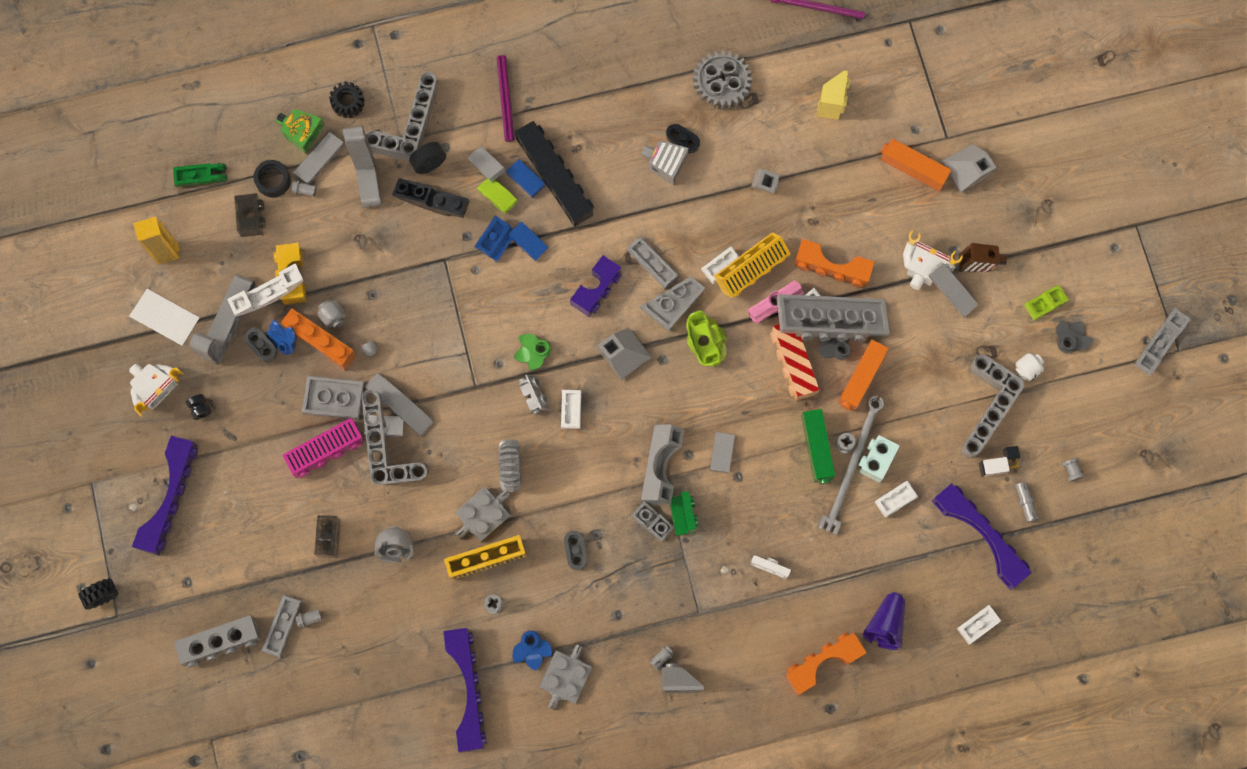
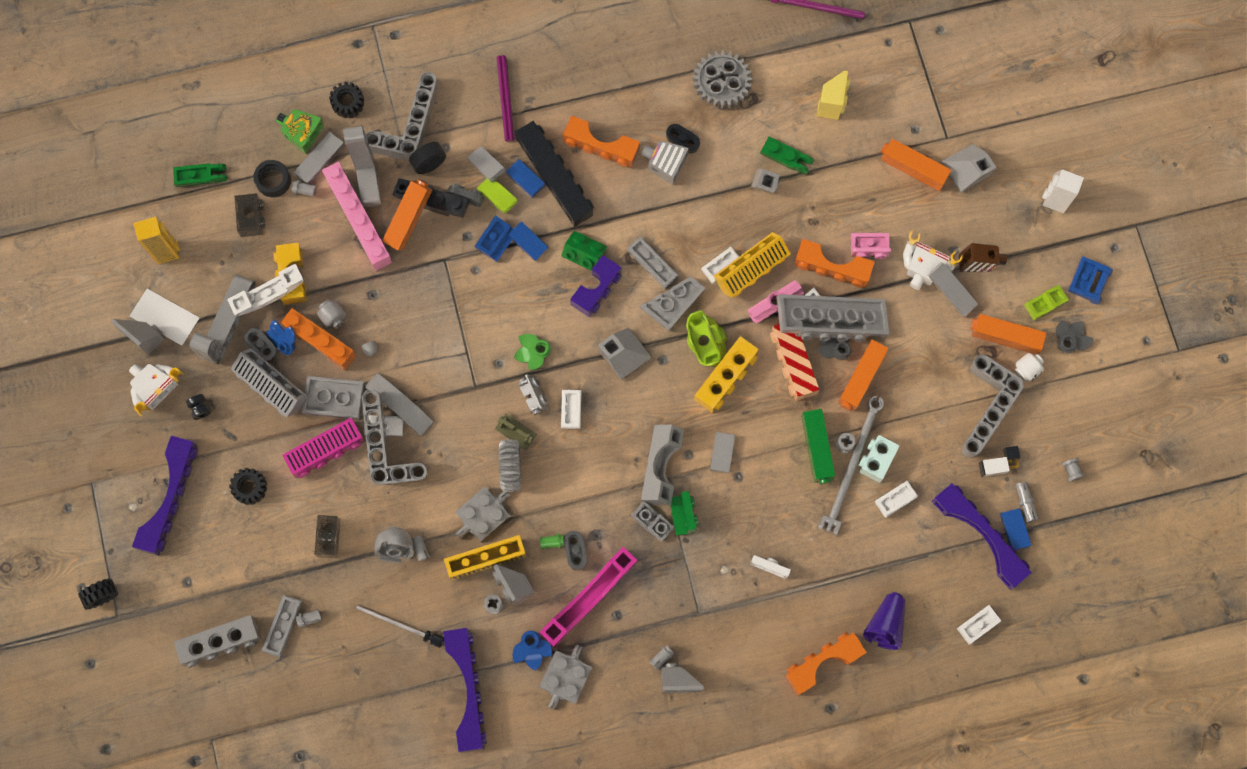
light grey slope [1134,308,1191,376] -> none
none -> light grey slope [111,319,164,356]
none -> black tyre [229,468,267,505]
none -> light grey brick [230,348,307,417]
none -> bright pink arch [322,162,392,271]
none -> piece [356,605,444,648]
none -> orange brick [382,179,433,250]
none -> light grey pin [412,535,431,562]
none -> dark grey plate [446,184,484,207]
none -> light grey slope [492,564,535,606]
none -> olive hinge [495,414,537,450]
none -> bright green pin [540,533,565,550]
none -> dark pink arch [540,547,637,648]
none -> green bracket [561,231,607,271]
none -> orange arch [563,115,640,168]
none -> yellow brick [694,336,759,413]
none -> green hinge [760,136,814,174]
none -> bright pink bracket [851,233,891,259]
none -> orange brick [970,314,1047,354]
none -> blue tile [1000,508,1032,550]
none -> white wedge [1042,170,1084,213]
none -> blue plate [1068,256,1113,305]

